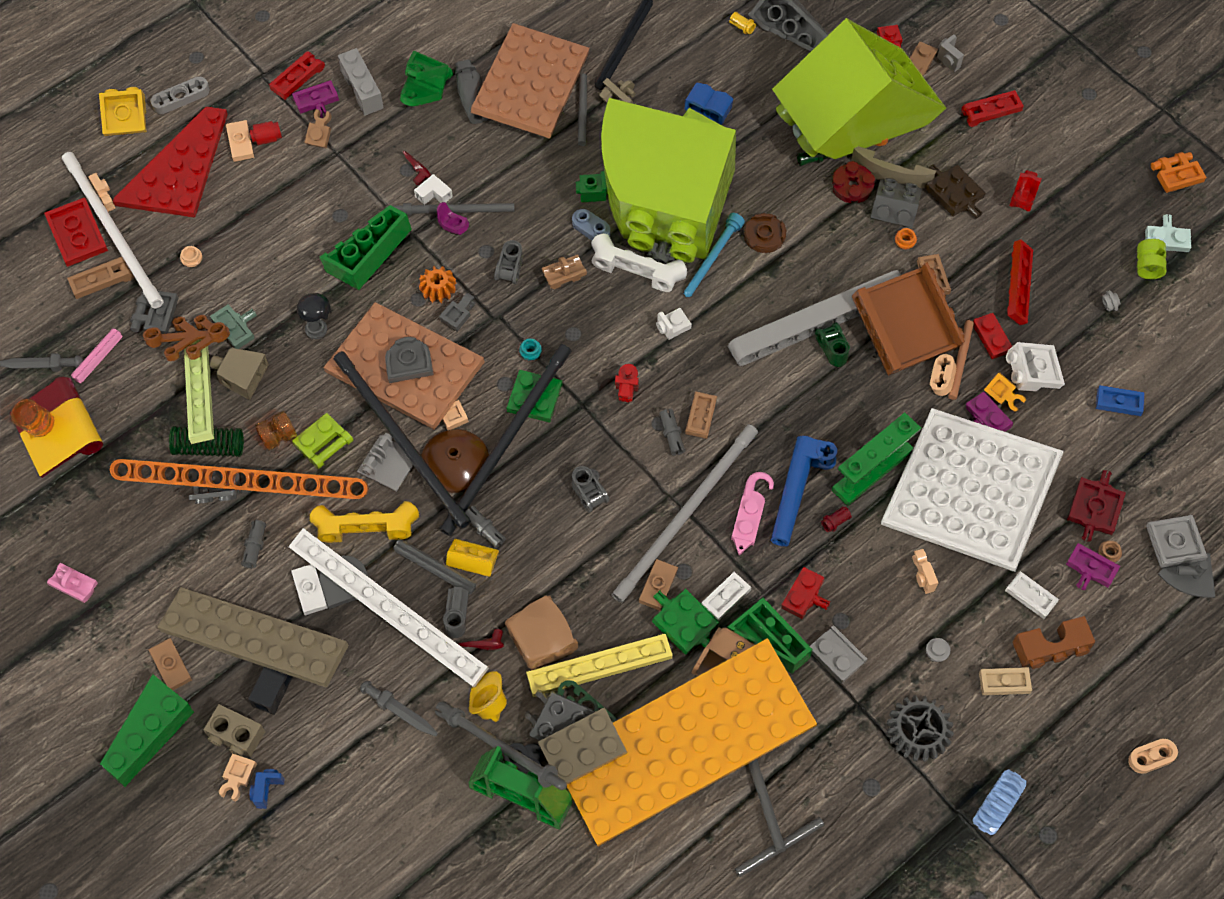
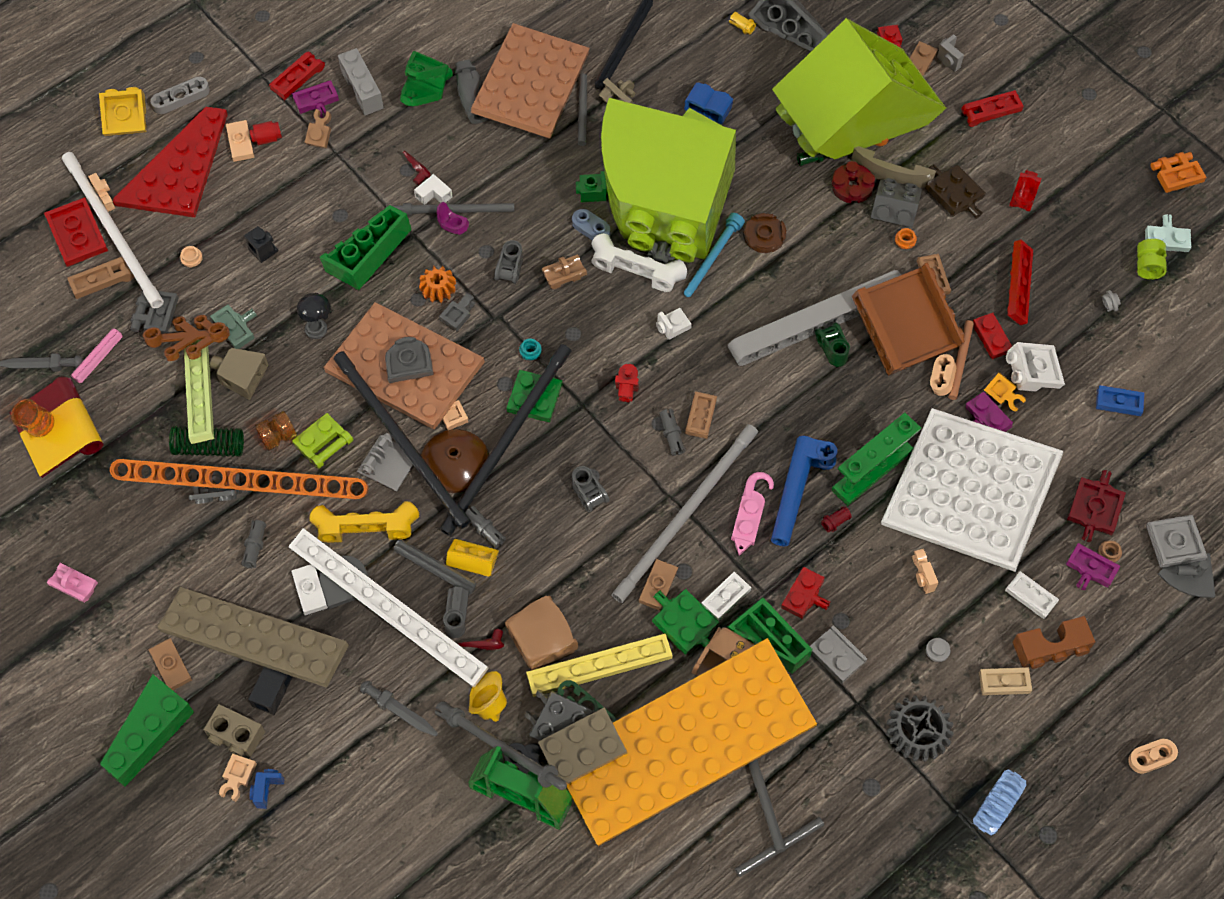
none -> black brick [244,226,279,263]

